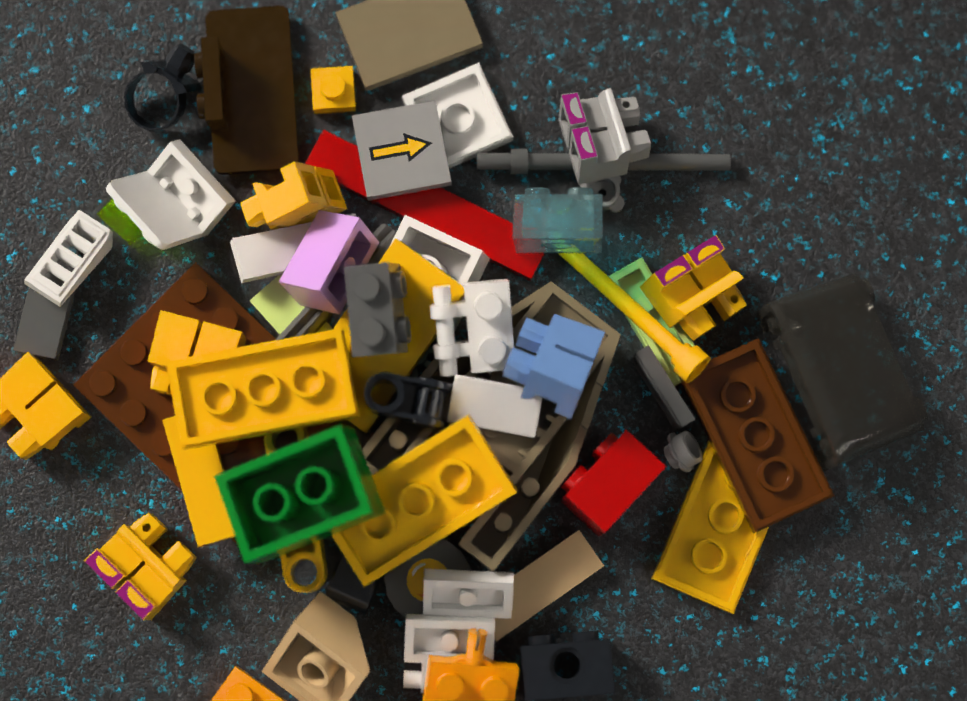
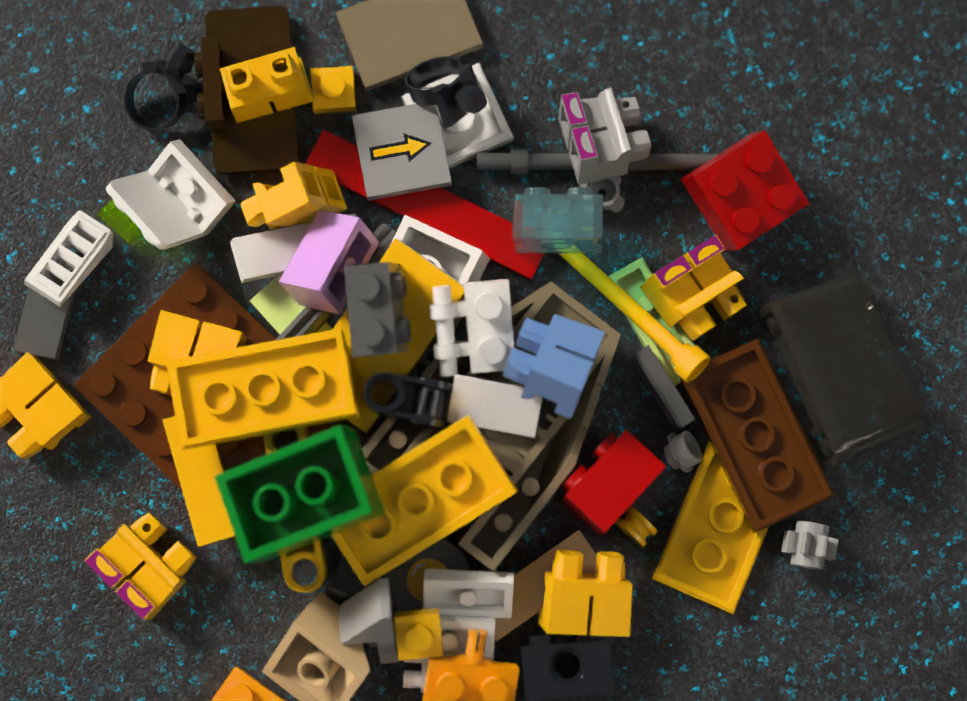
none -> yellow hips [220,47,314,123]
none -> light grey slope [339,578,398,664]
none -> yellow plate [394,608,443,660]
none -> black piece [405,56,487,129]
none -> yellow hips [538,549,632,637]
none -> yellow bush [615,506,658,548]
none -> red brick [681,130,809,251]
none -> light grey gear [781,521,839,570]

